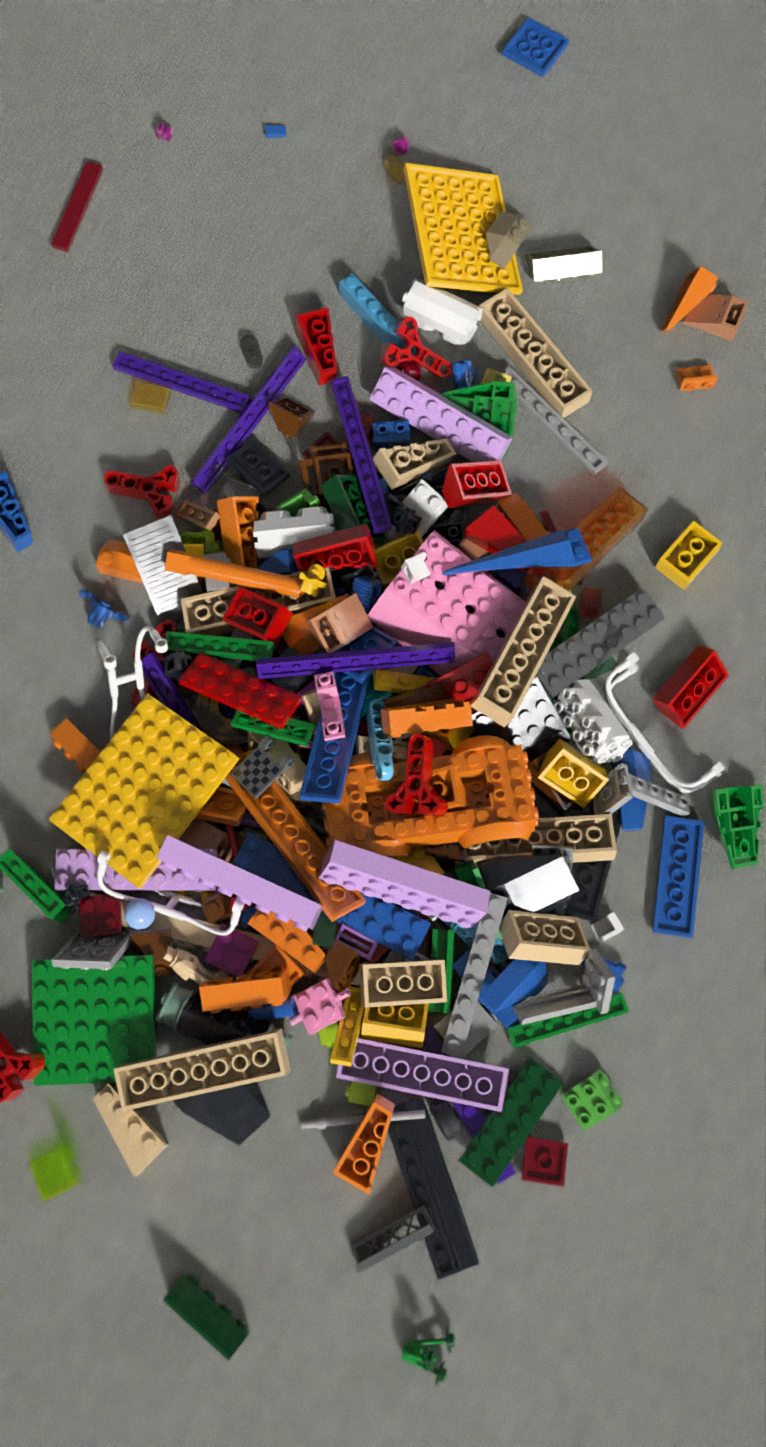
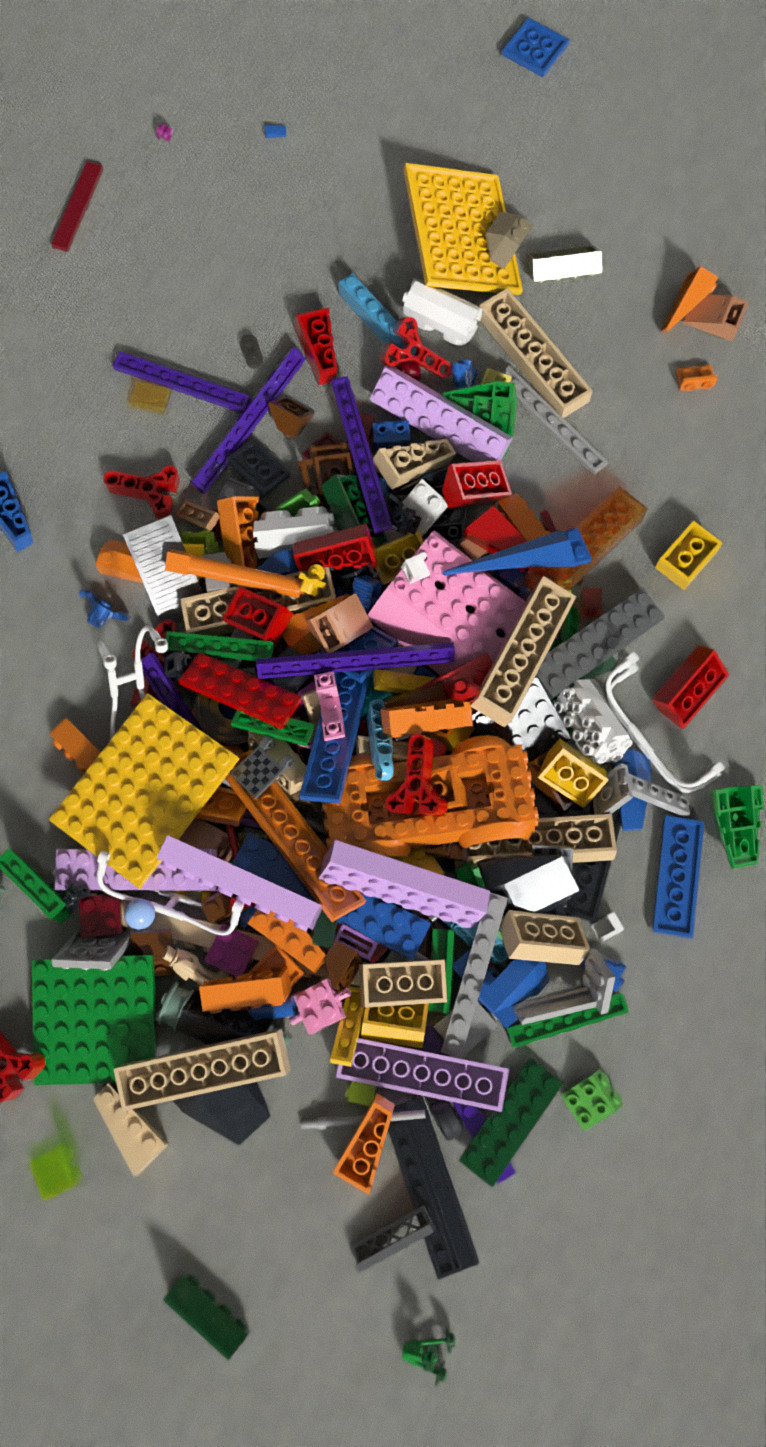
lime brick [318,1022,338,1049] -> none
clear yellow plate [384,155,405,185] -> none
magenta plate [392,135,410,155] -> none
dark red plate [521,1137,569,1187] -> none

